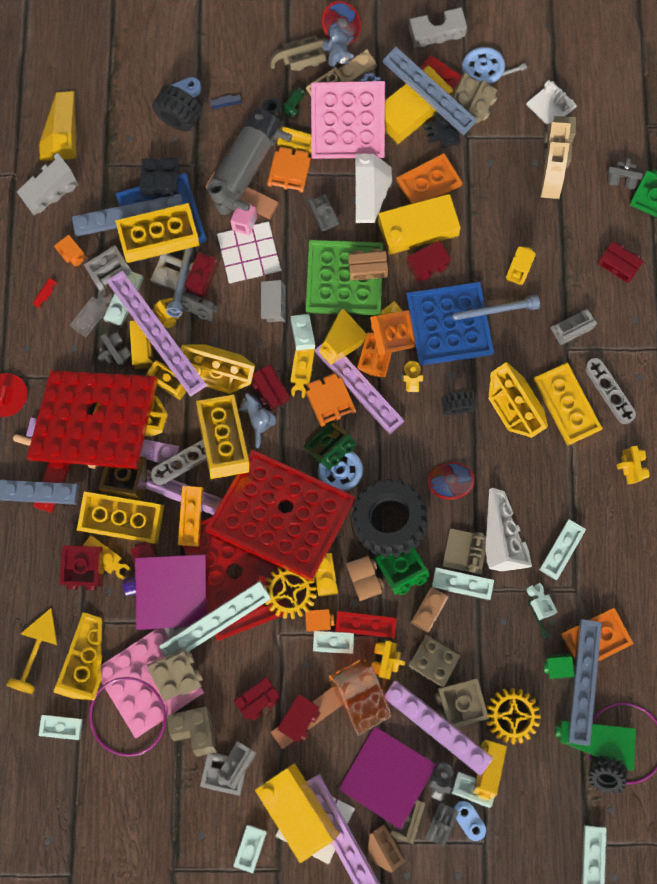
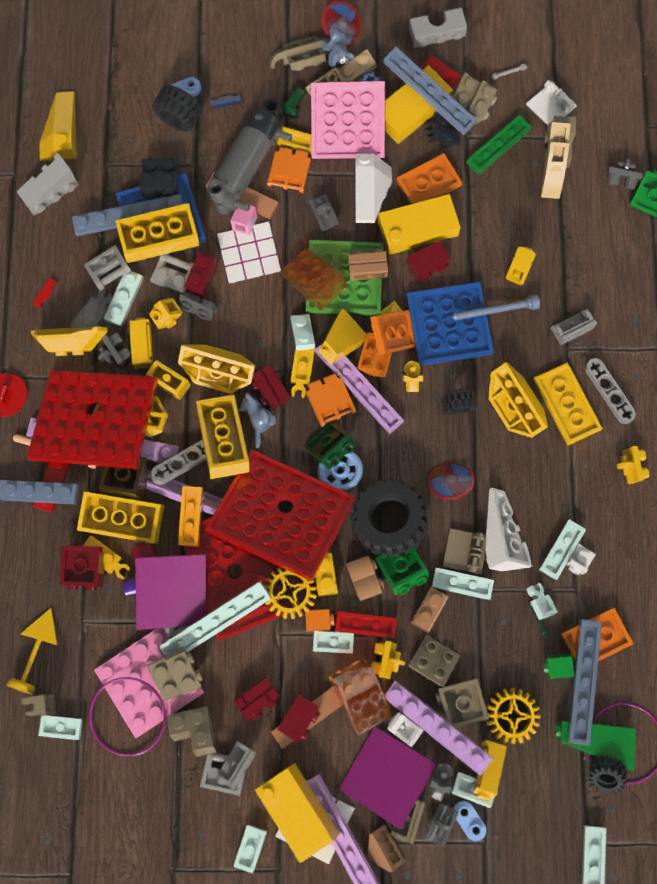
orange brick [54,235,86,266] -> none
yellow wedge [54,612,102,700] -> none
lavender plate [107,271,206,397] -> none
sand blue piece [166,247,193,317] -> none
light grey hinge [261,280,286,322] -> none
light blue plate [462,47,505,84] -> none
dark red brick [597,241,644,284] -> none
none -> dark tan hinge [21,694,56,716]
none -> yellow wedge [31,326,107,356]
none -> clear orange slope [280,247,348,311]
none -> white bracket [387,712,423,747]
none -> green plate [466,115,532,175]
none -> white bracket [566,544,596,575]

